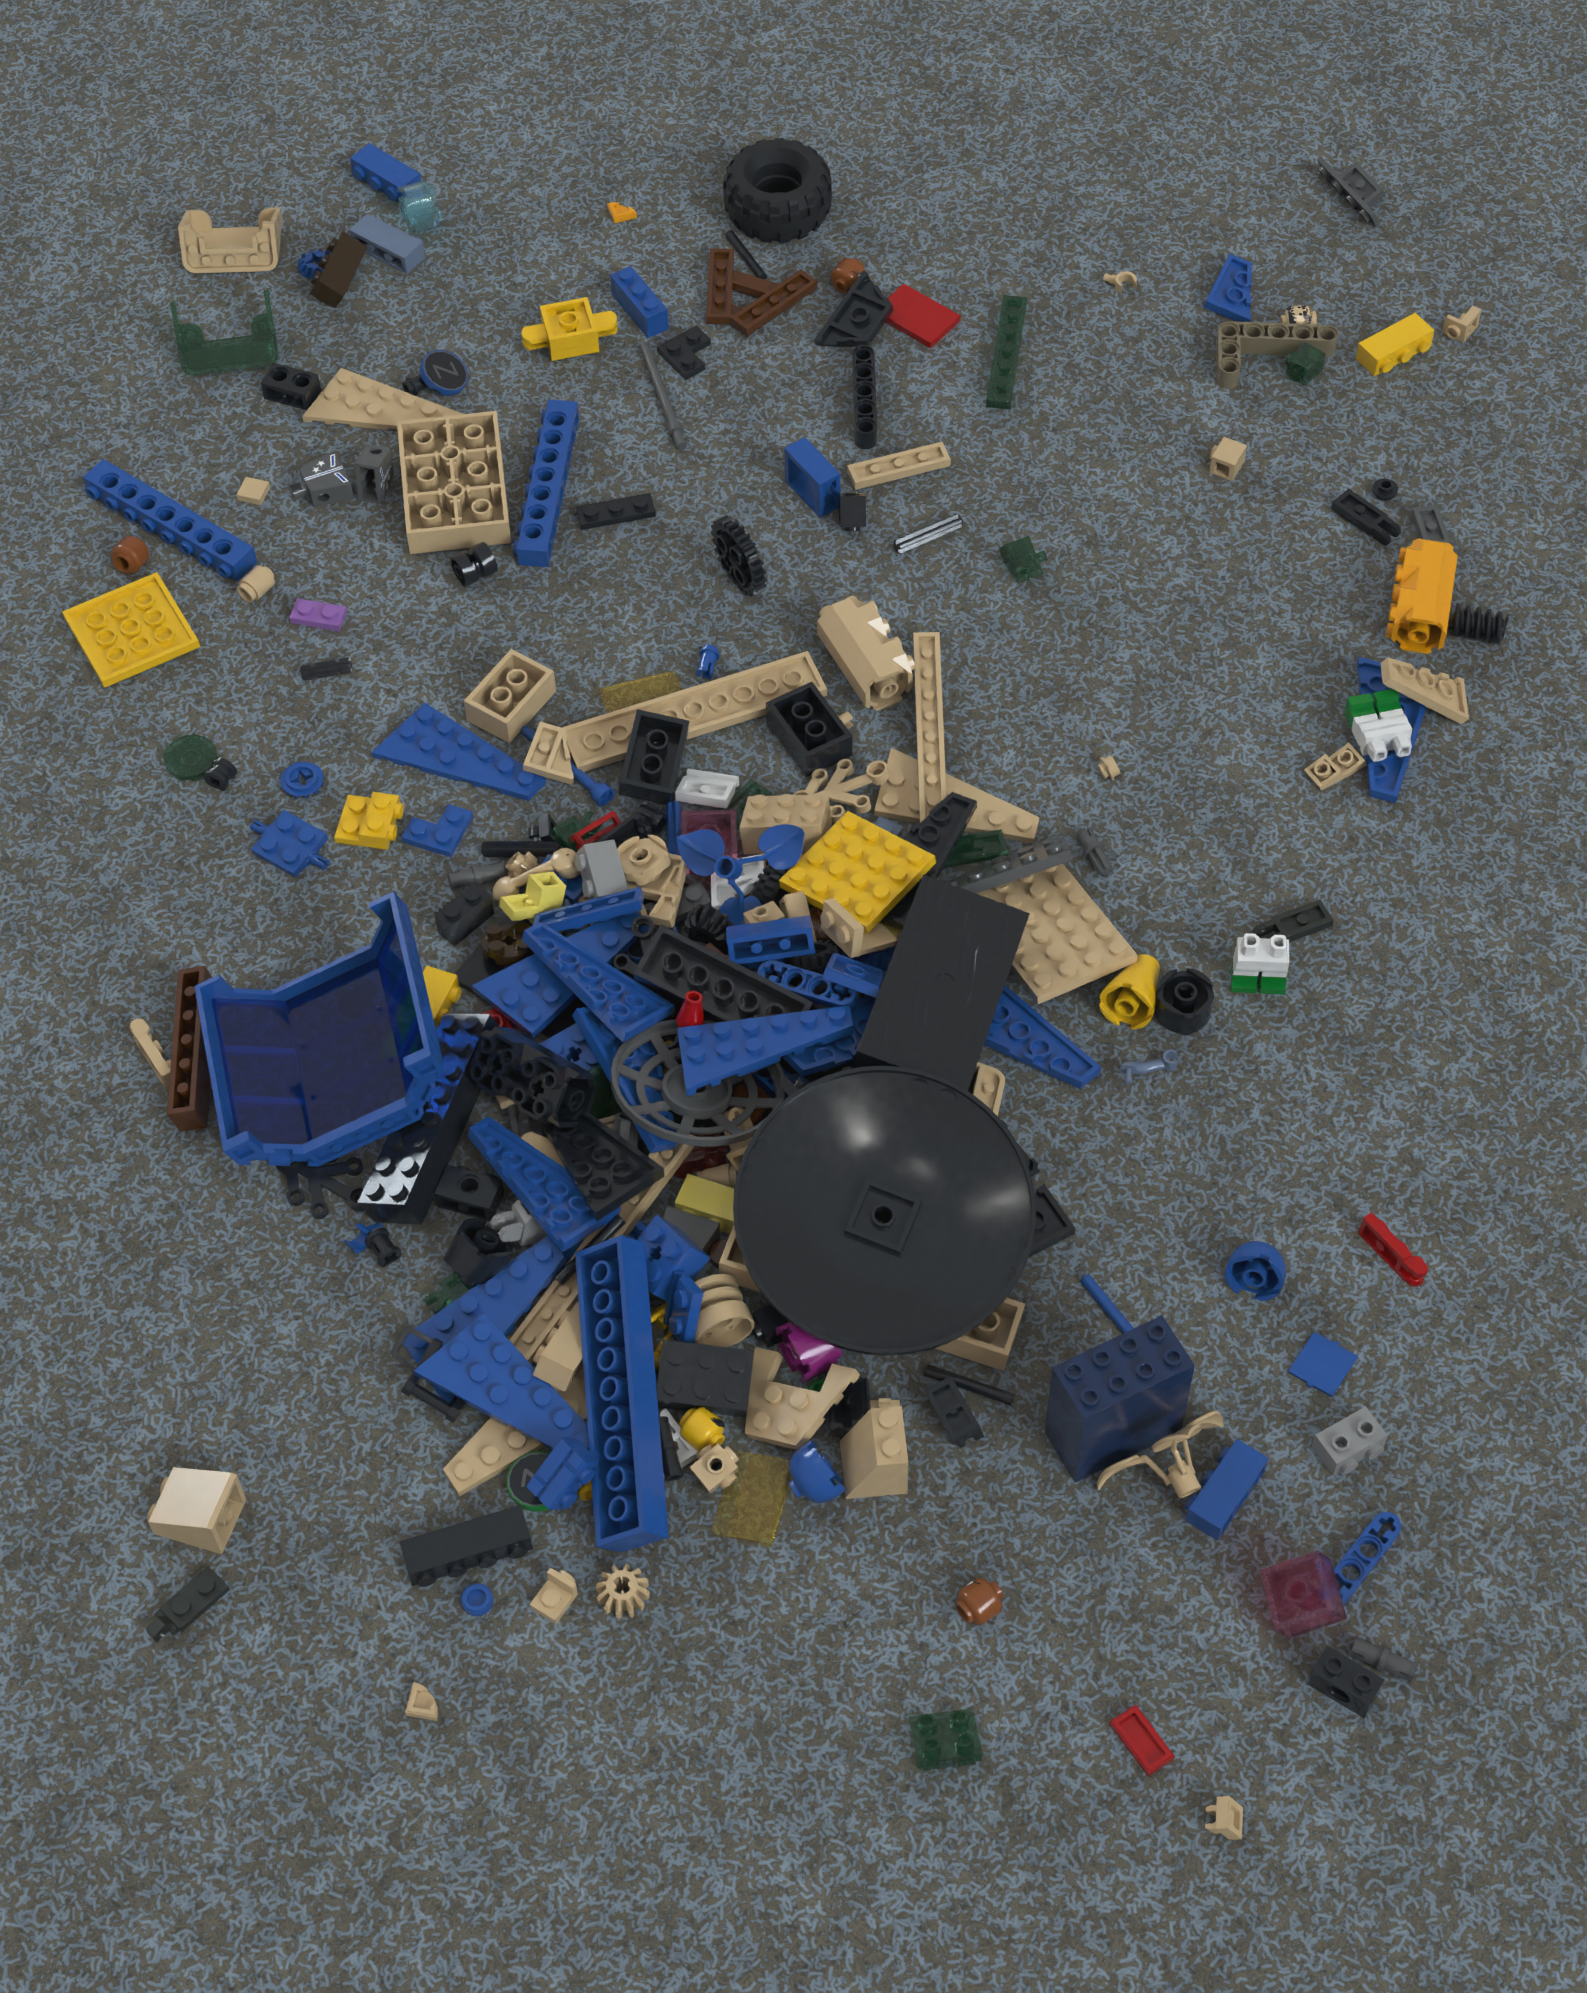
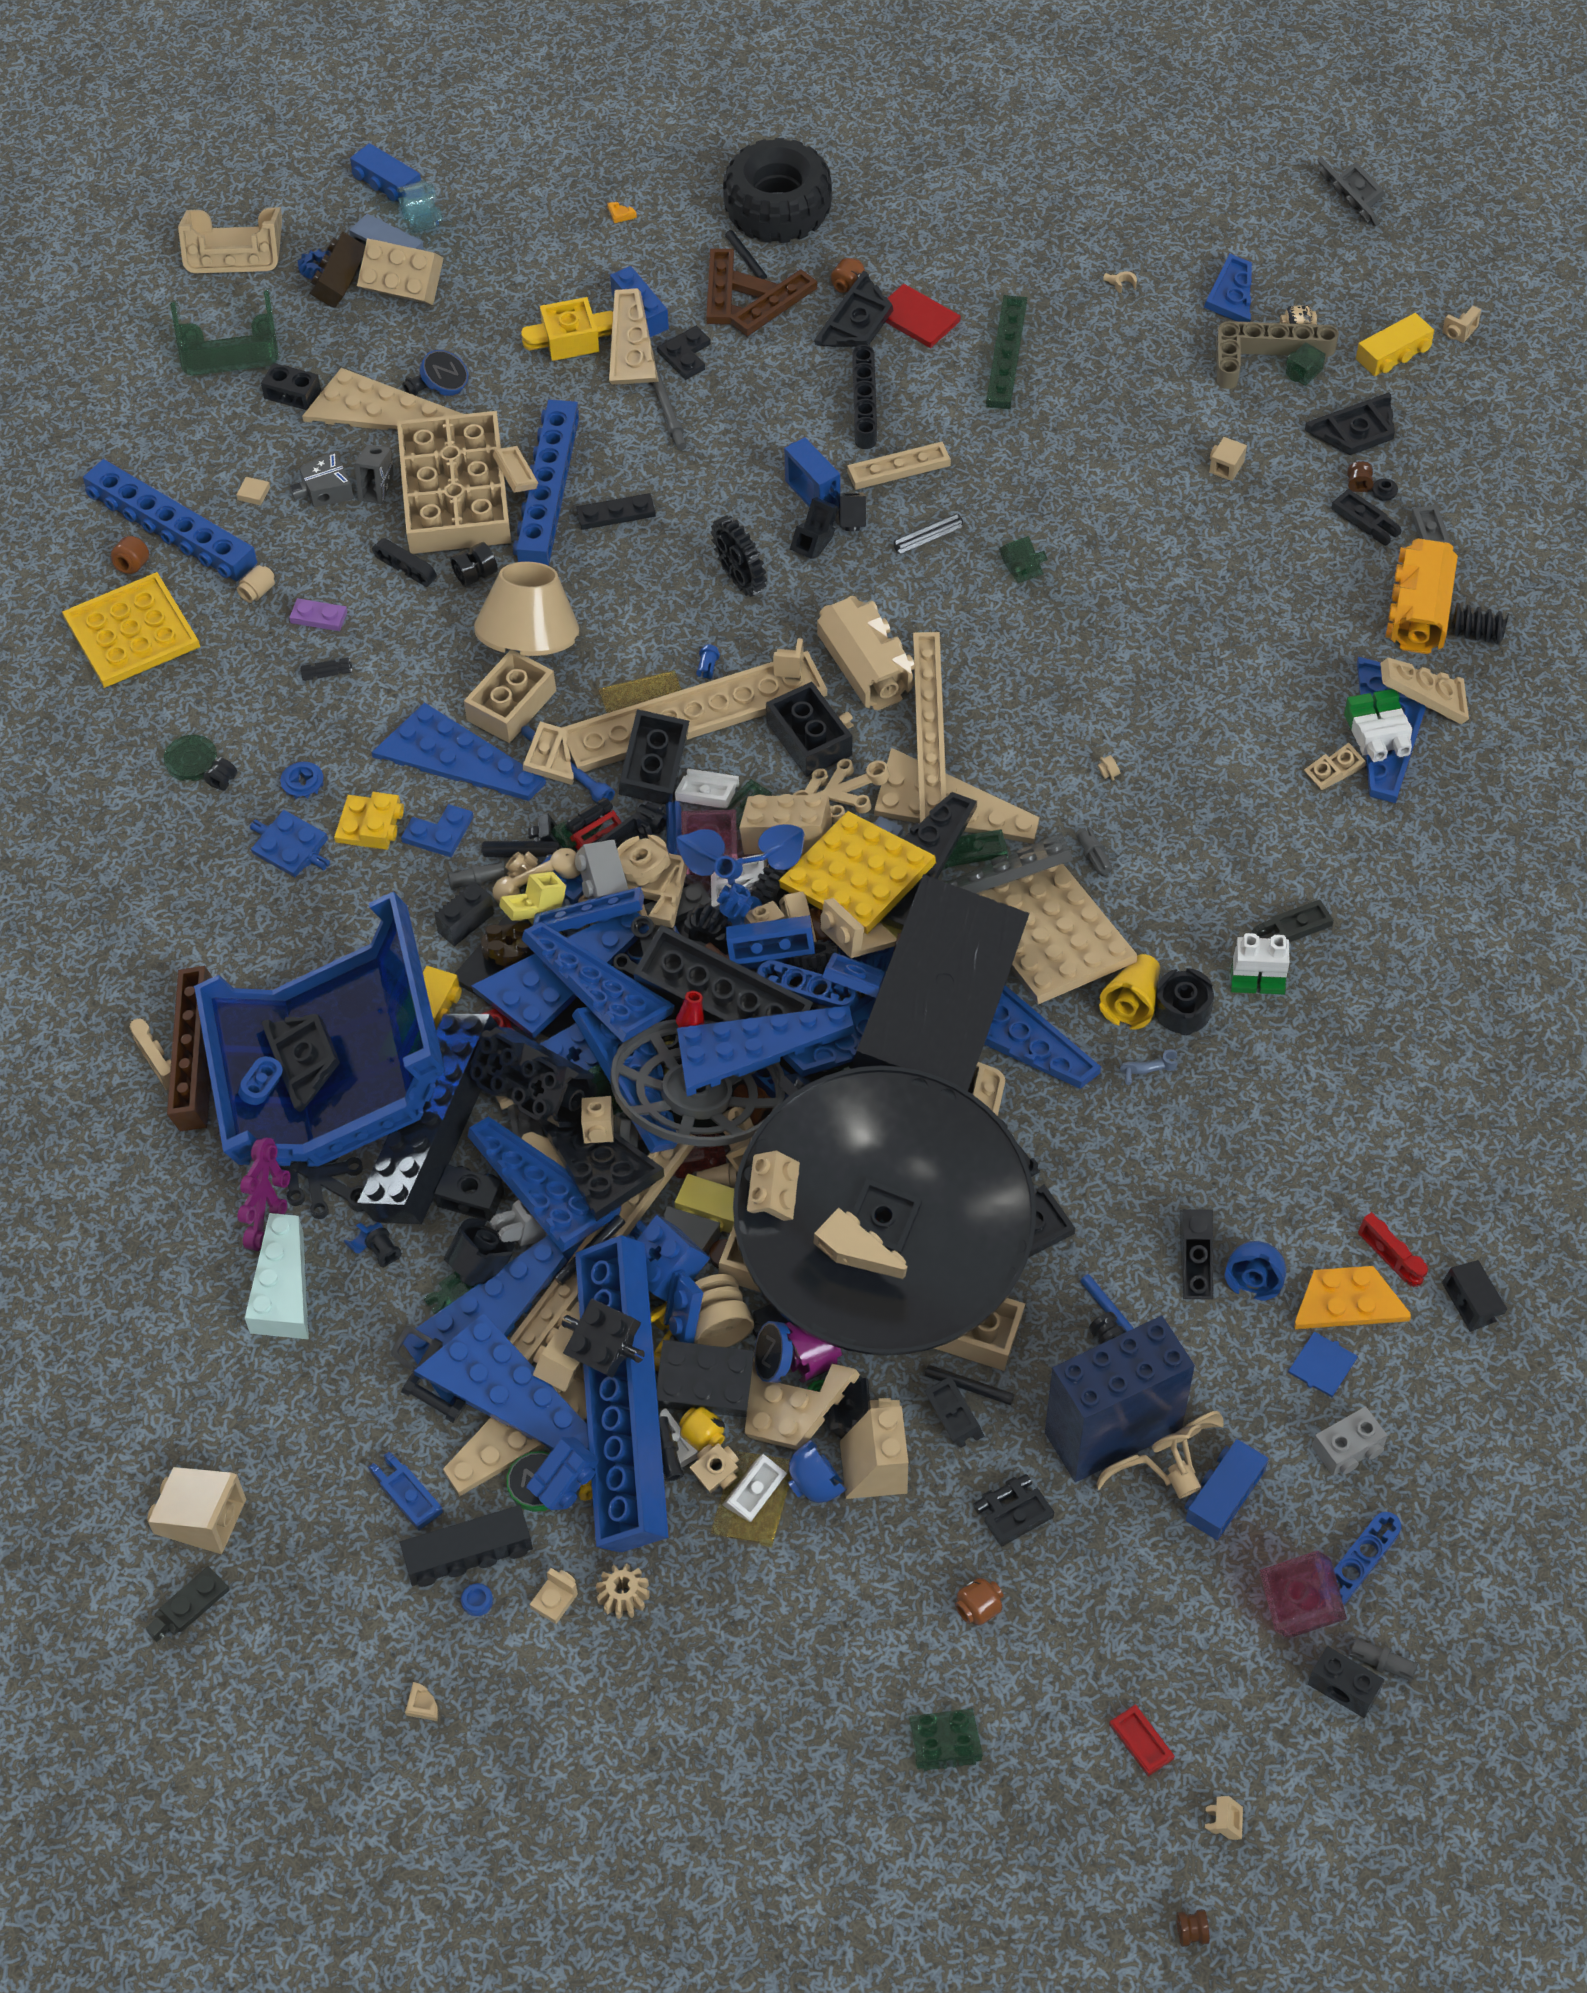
none -> magenta plant [237,1137,290,1251]
none -> blue plate [238,1056,283,1105]
none -> light aqua wedge [245,1213,309,1339]
none -> black wing [261,1014,340,1112]
none -> tan brick [357,238,443,305]
none -> blue hinge [368,1452,443,1531]
none -> black beam [372,538,437,587]
none -> tan cone [474,562,579,656]
none -> tan tile [493,446,538,493]
none -> black plate [562,1298,645,1378]
none -> black axle [565,798,613,834]
none -> tan brick [581,1096,614,1143]
none -> tan wing [609,288,659,385]
none -> blue gear [716,884,753,919]
none -> white slope [722,1454,787,1522]
none -> tan bracket [747,1151,800,1221]
none -> tile [754,1321,793,1383]
none -> tan panel [773,638,804,678]
none -> black brick [790,497,839,559]
none -> tan slope [813,1208,908,1279]
none -> black plate [973,1474,1055,1547]
none -> black wheel [1089,1312,1127,1345]
none -> reddish brown wheel [1176,1909,1210,1947]
none -> black slope [1180,1209,1213,1299]
none -> light orange wing [1294,1266,1411,1329]
none -> black wing [1305,392,1395,455]
none -> reddish brown wheel [1347,461,1374,492]
none -> black hinge [1441,1260,1507,1332]

